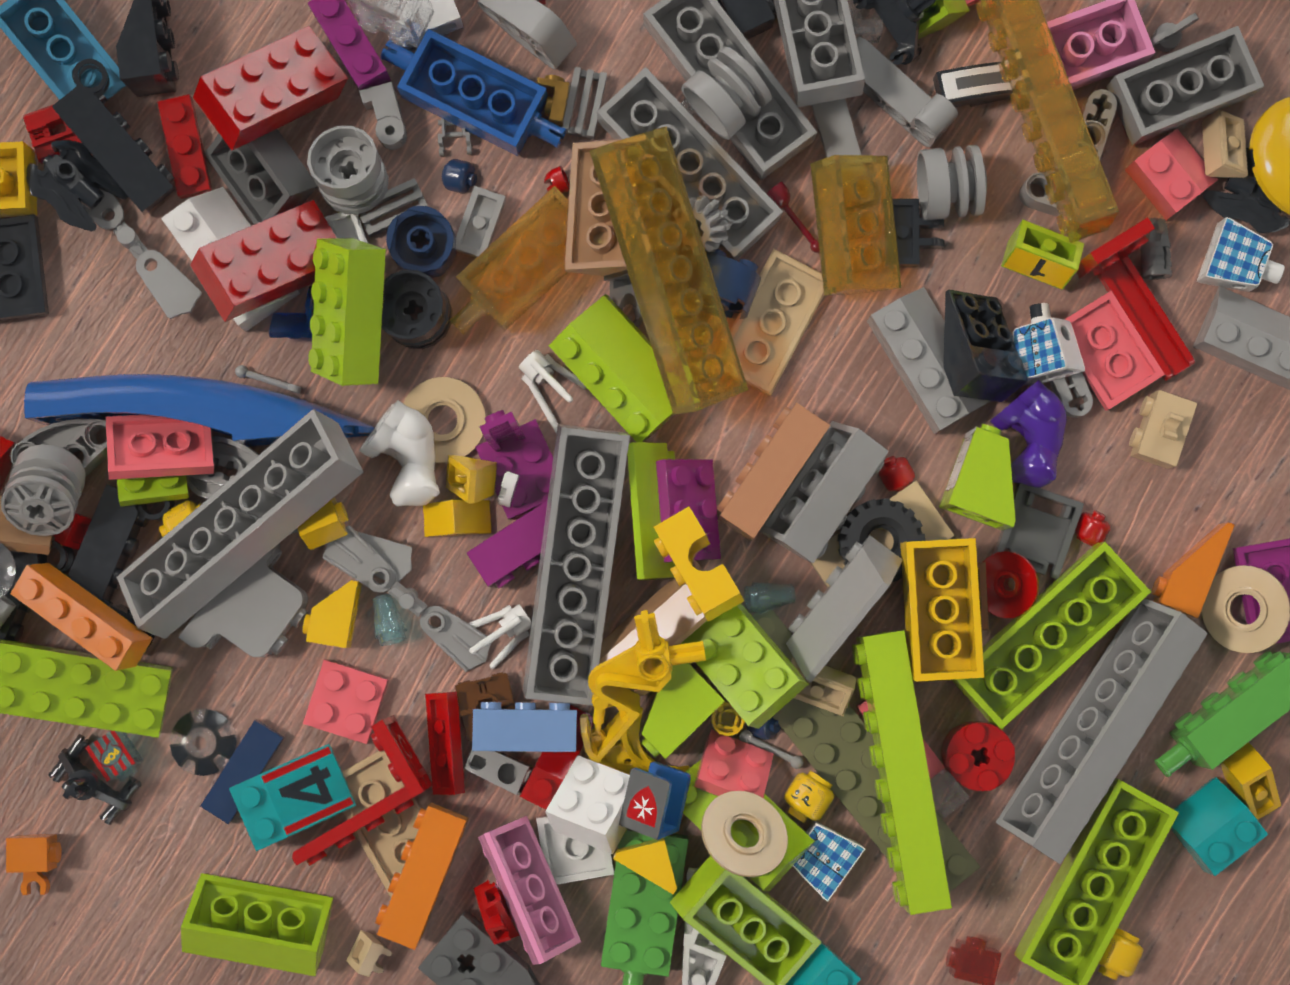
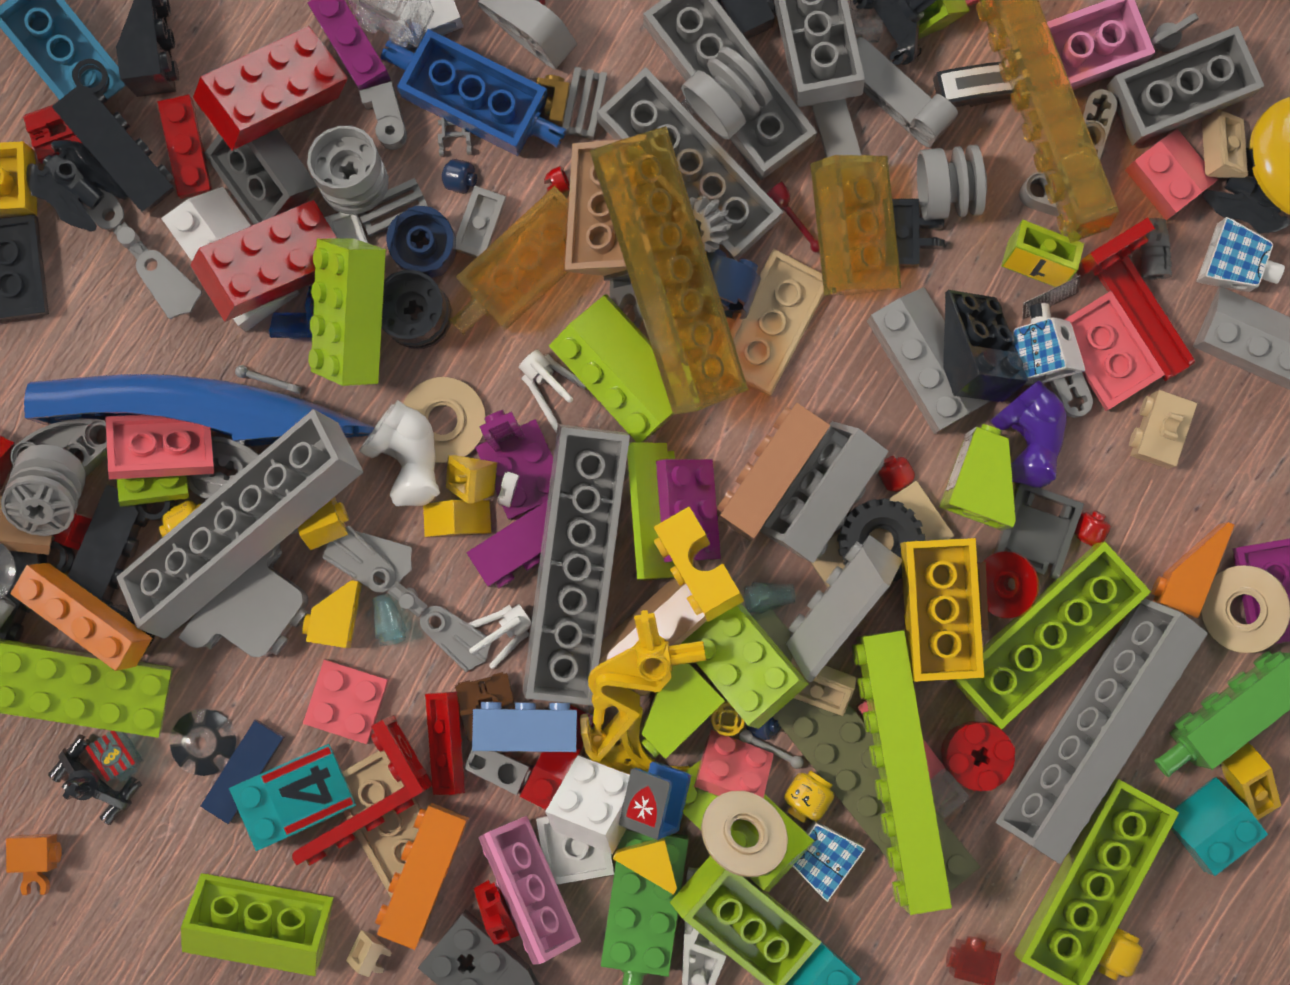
none -> black sticker [1022,276,1080,320]

